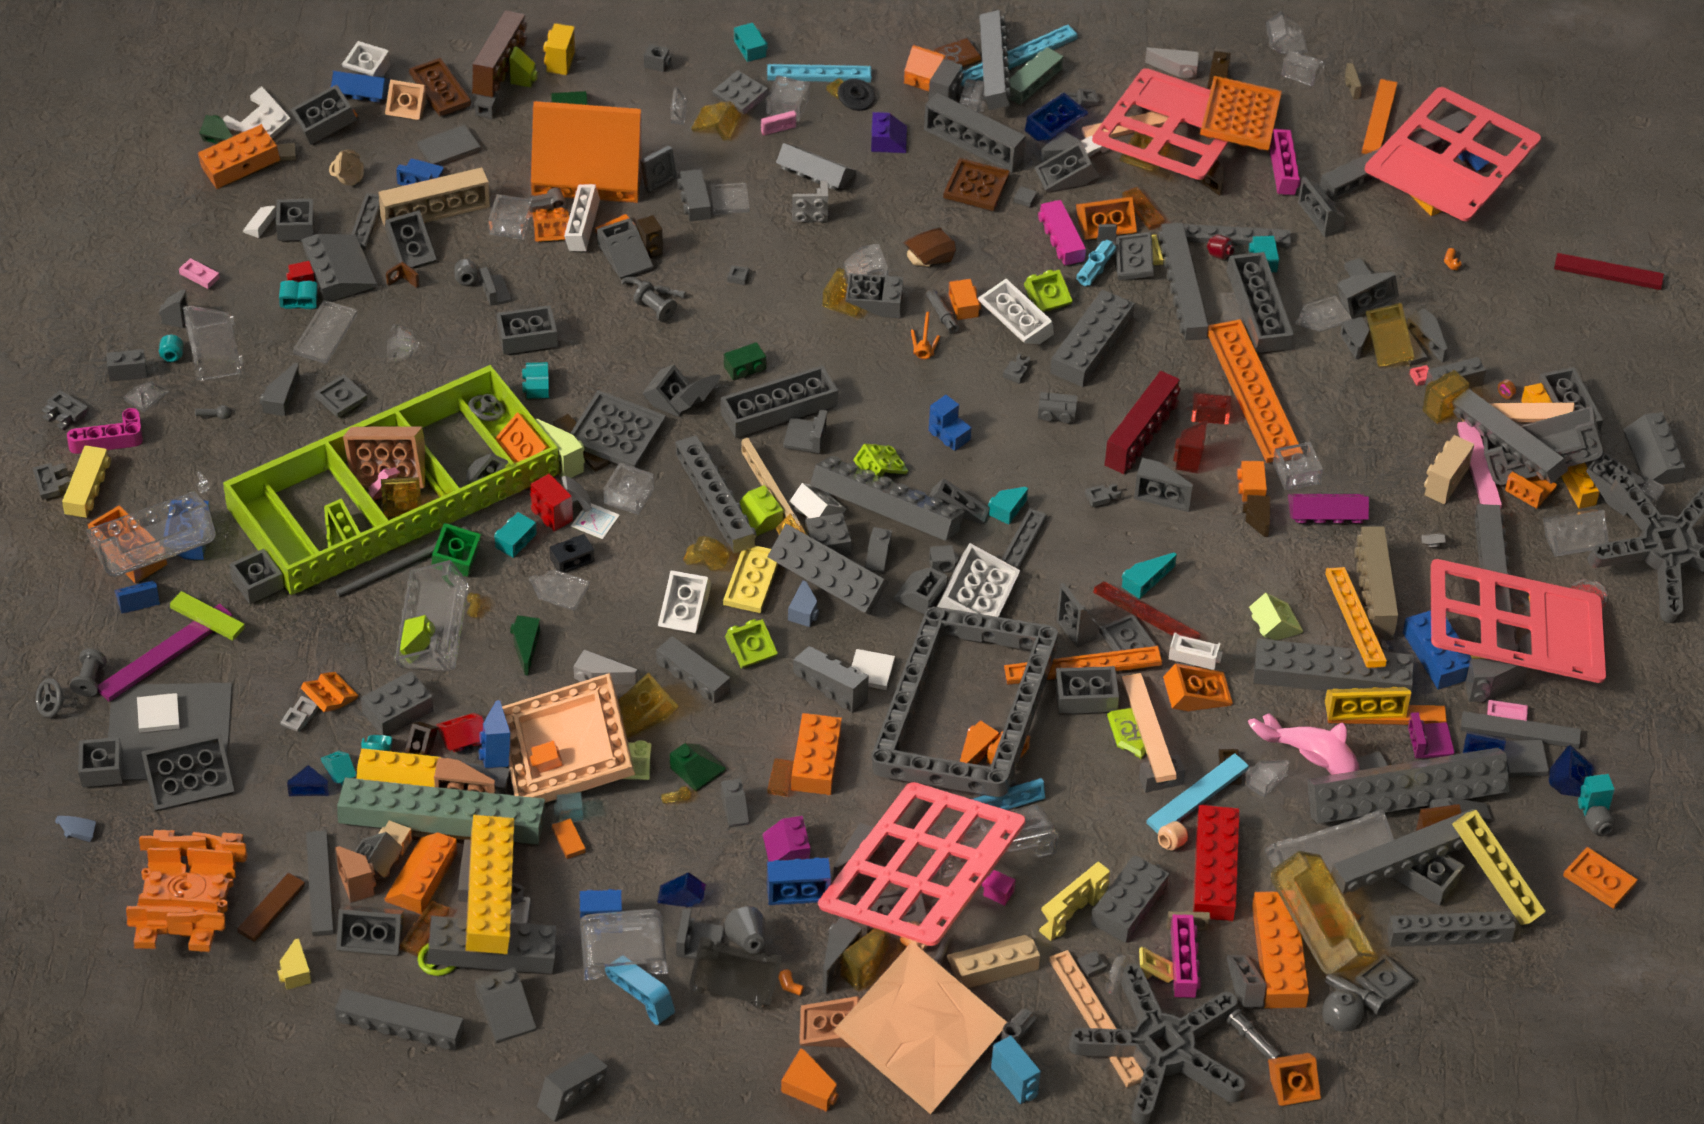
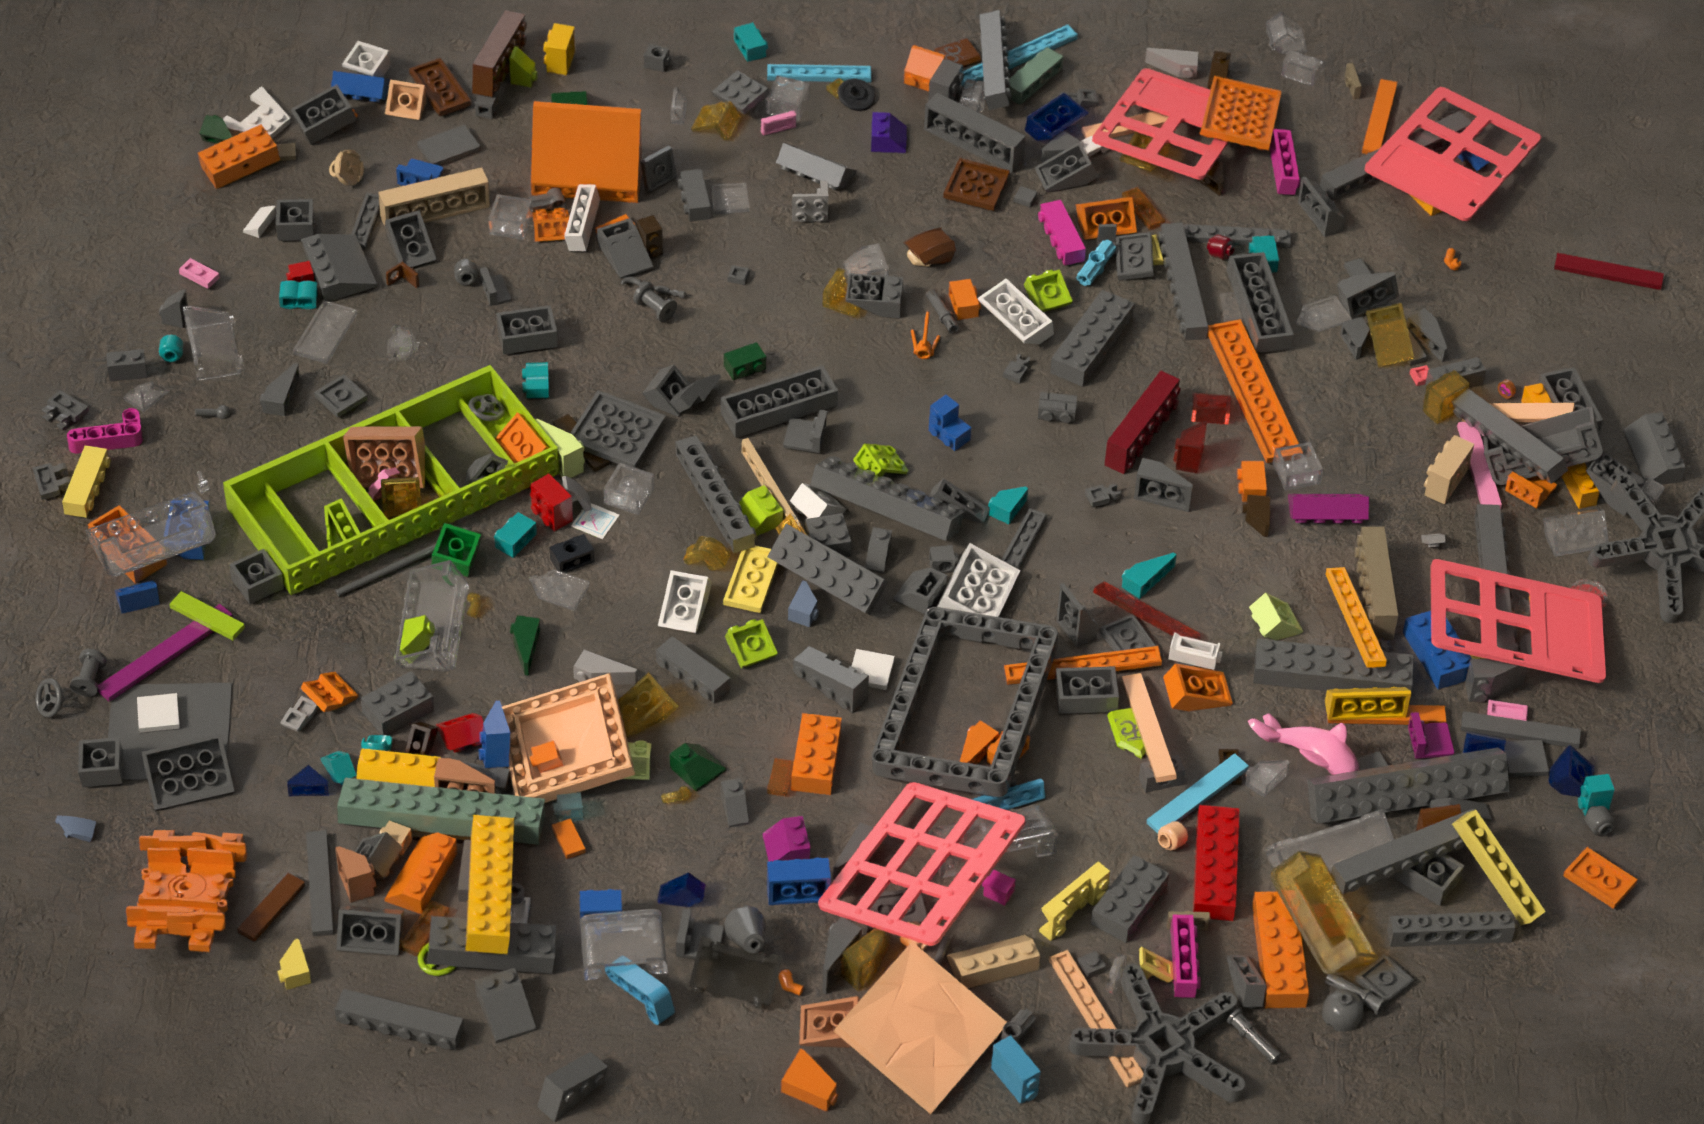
orange slope [1268,1053,1321,1106] -> none

